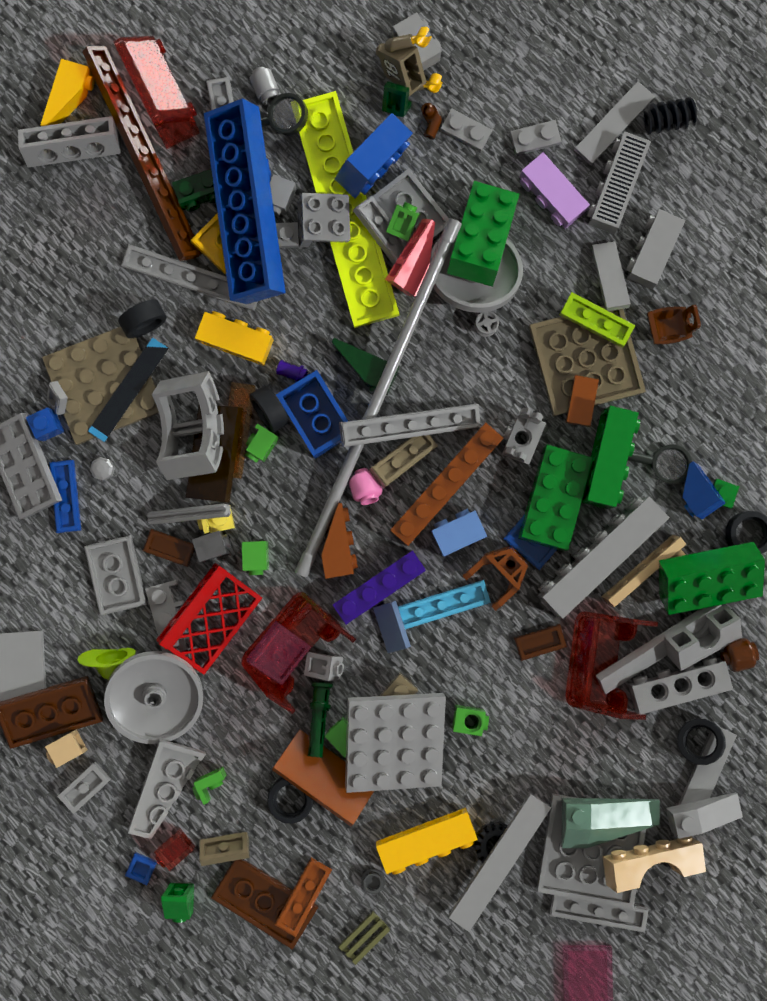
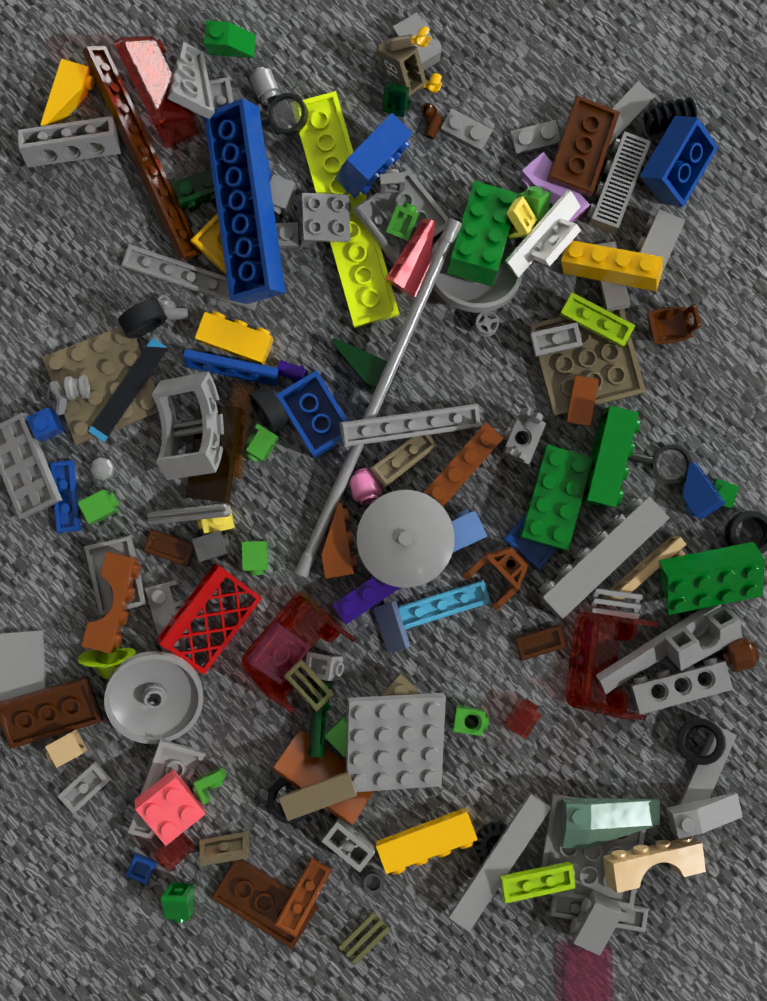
none -> light grey wheel [64,375,90,400]
none -> bright green brick [77,489,119,524]
none -> dark orange arch [81,552,141,654]
none -> coral brick [134,769,205,846]
none -> light grey arm [157,295,189,320]
none -> light grey wing [168,42,215,119]
none -> blue tile [183,349,279,386]
none -> green slope [204,20,256,58]
none -> dark tan tile [279,771,357,821]
none -> olive tile [284,659,335,712]
none -> light grey brick [322,817,375,872]
none -> light grey dish [357,490,455,588]
none -> light grey plate [380,169,405,194]
none -> lime plate [500,861,576,904]
none -> clear red brick [503,699,542,739]
none -> white bracket [505,190,581,278]
none -> light yellow bracket [506,196,537,239]
none -> bright green brick [518,186,551,226]
none -> light grey plate [530,322,583,357]
none -> reddish brown tile [546,95,620,197]
none -> yellow brick [561,241,663,292]
none -> light grey brick [570,890,622,956]
none -> light grey tile [590,588,643,619]
none -> blue brick [640,116,718,207]

